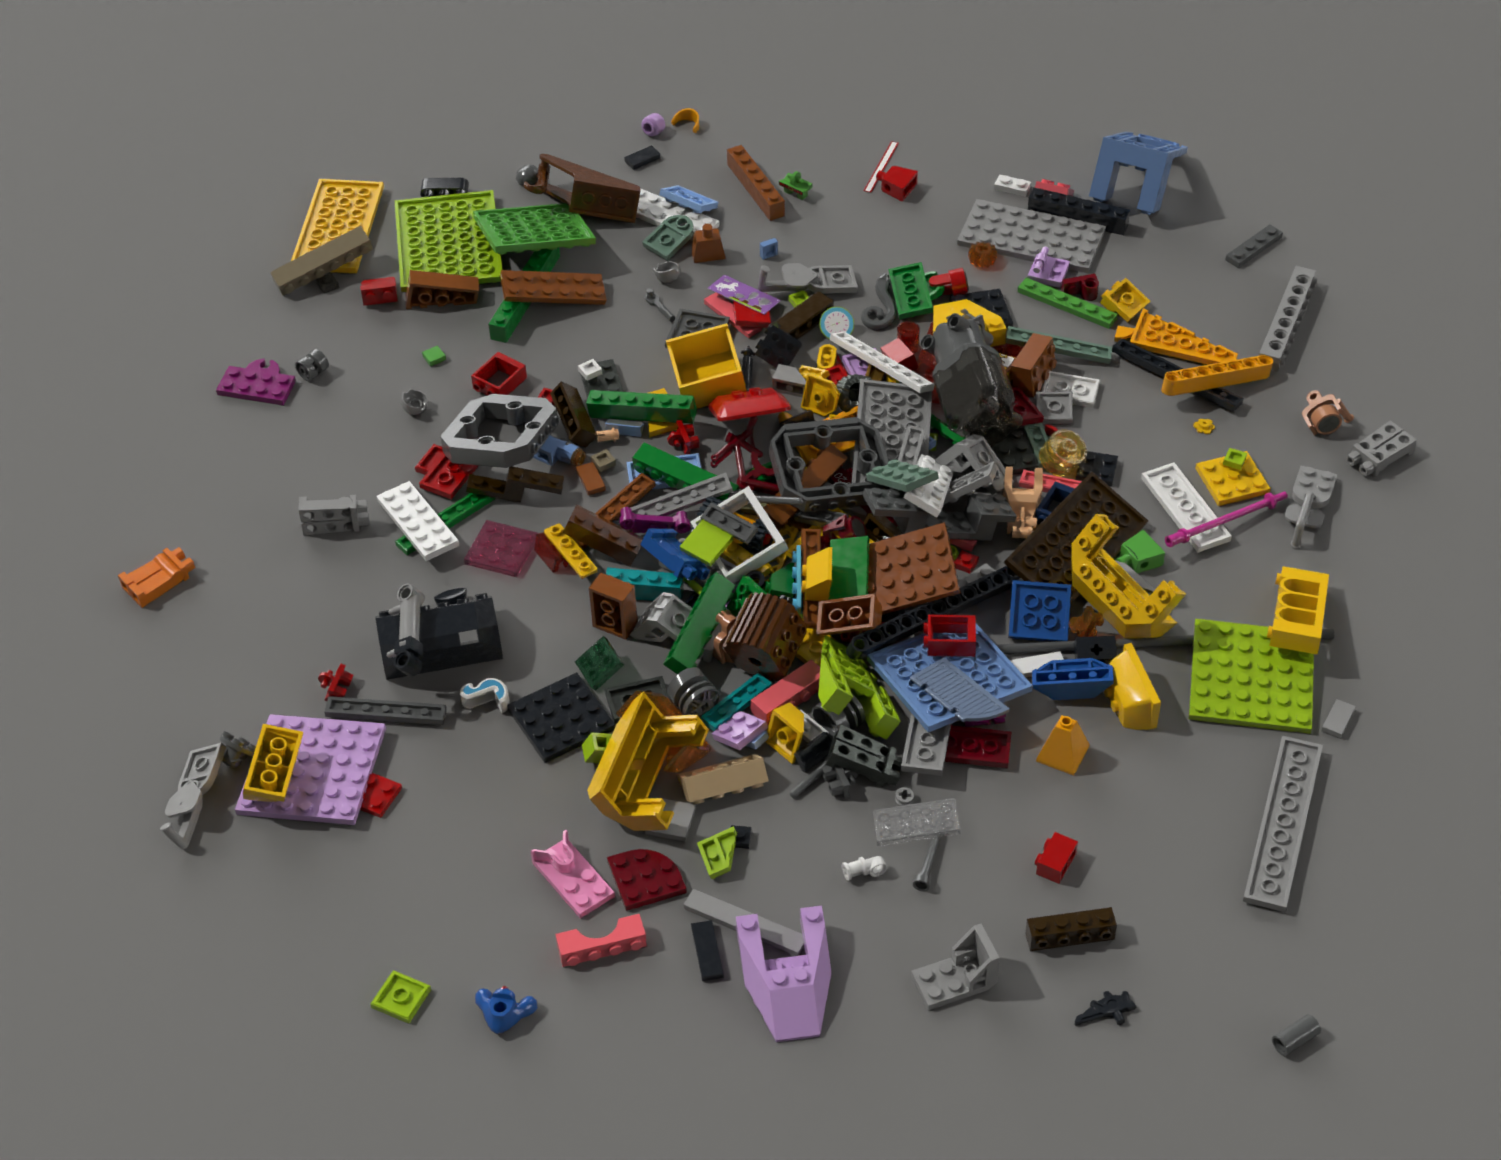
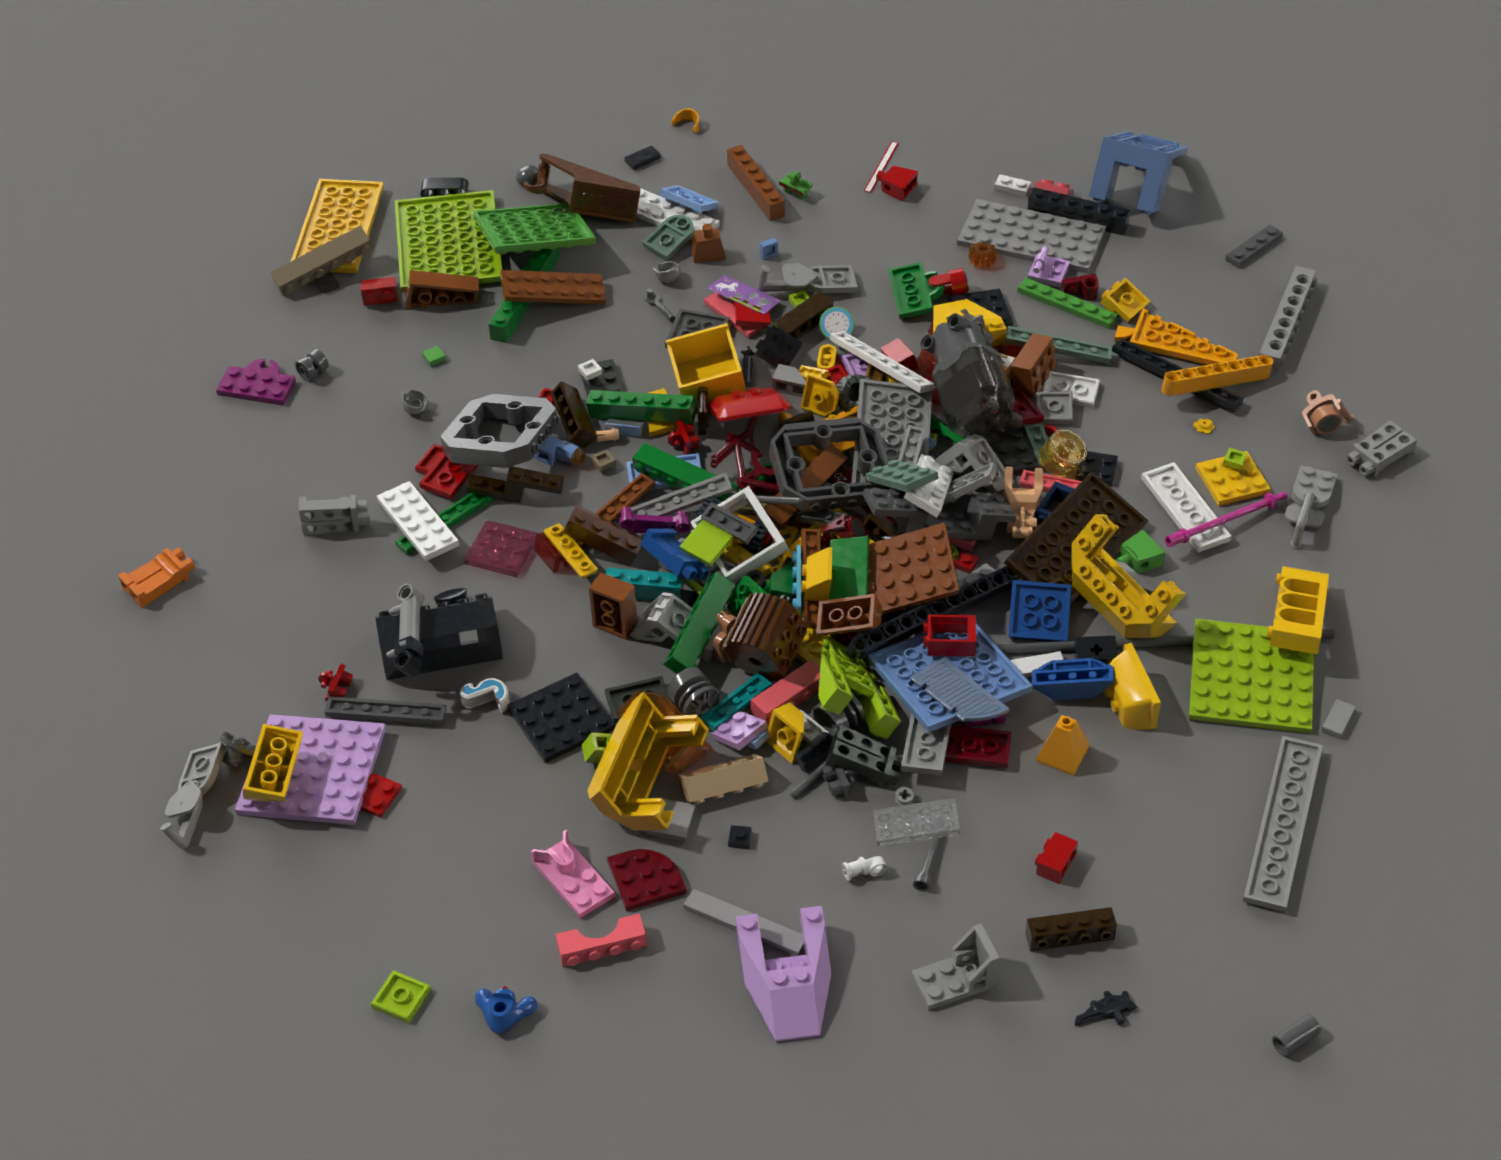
red window [471,352,527,396] -> none
clear green plate [575,636,624,691] -> none
dark orange tile [576,462,606,496] -> none
lavender head [641,113,665,137] -> none
black tile [691,920,724,981] -> none
lime wing [697,826,737,880] -> none
dark grey plant [861,273,896,330] -> none
clear red wheel [897,321,920,354] -> none
clear orange hips [1069,606,1104,637] -> none
none -> dark brown plate [697,386,709,435]

